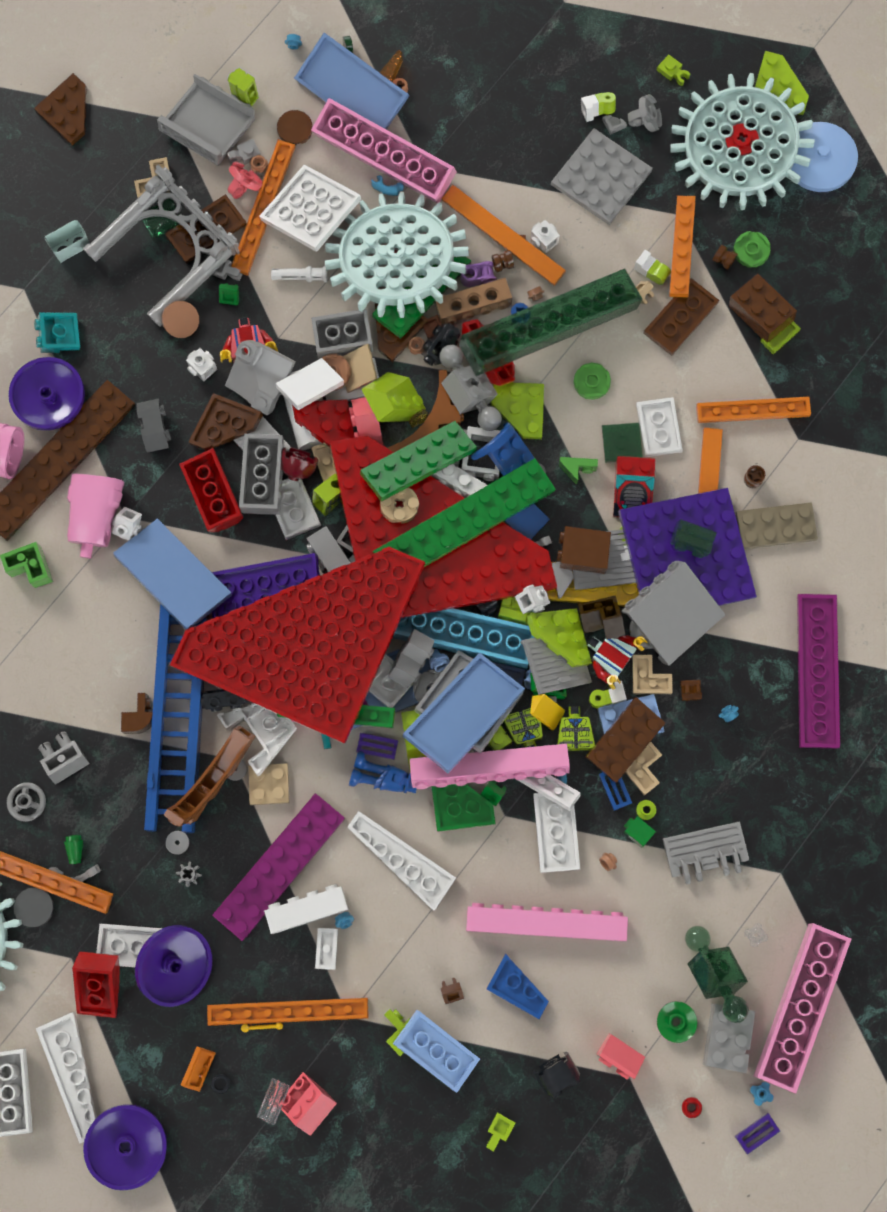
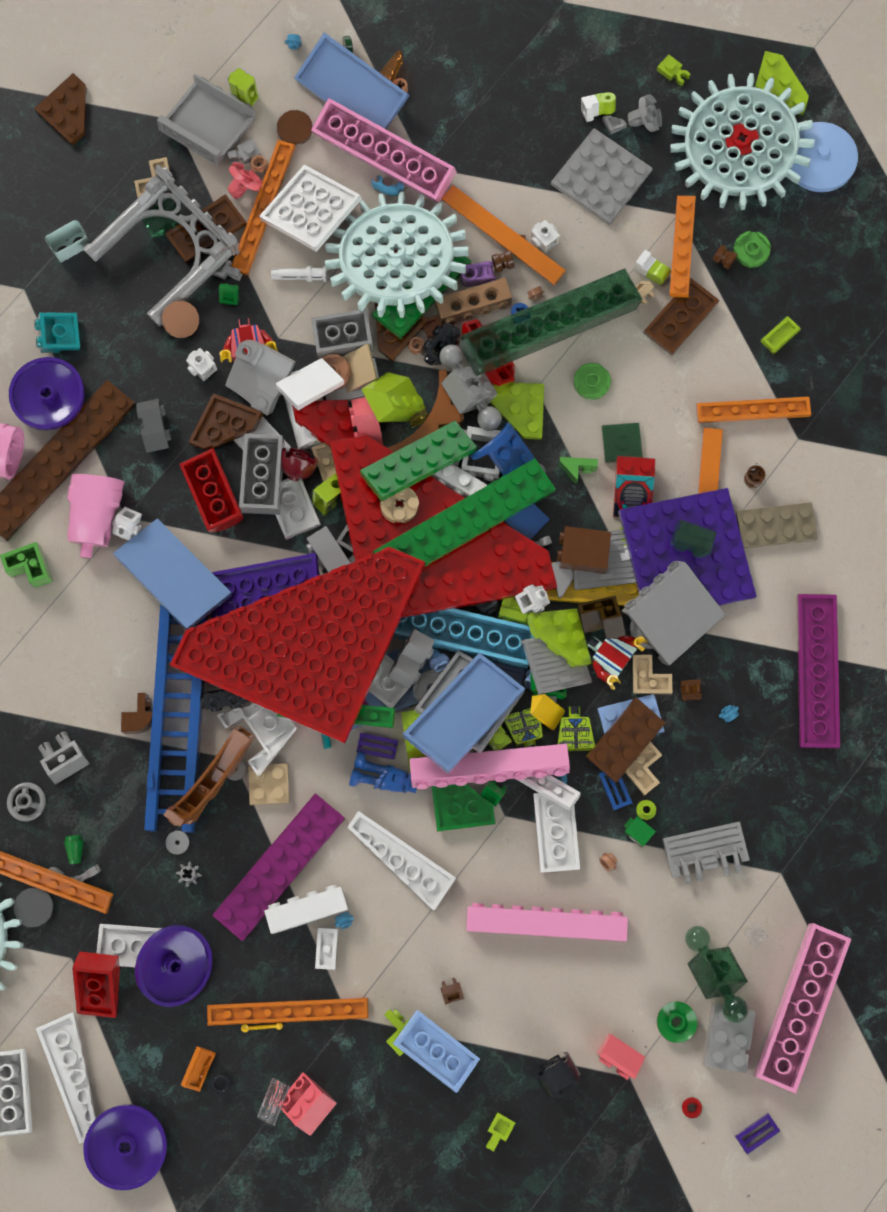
blue wing [487,954,549,1019] -> none
leg [589,681,627,709] -> none
white tile [636,397,683,457] -> none
reddish brown brick [729,274,797,343] -> none
dark azure plate [750,1082,774,1106] -> none

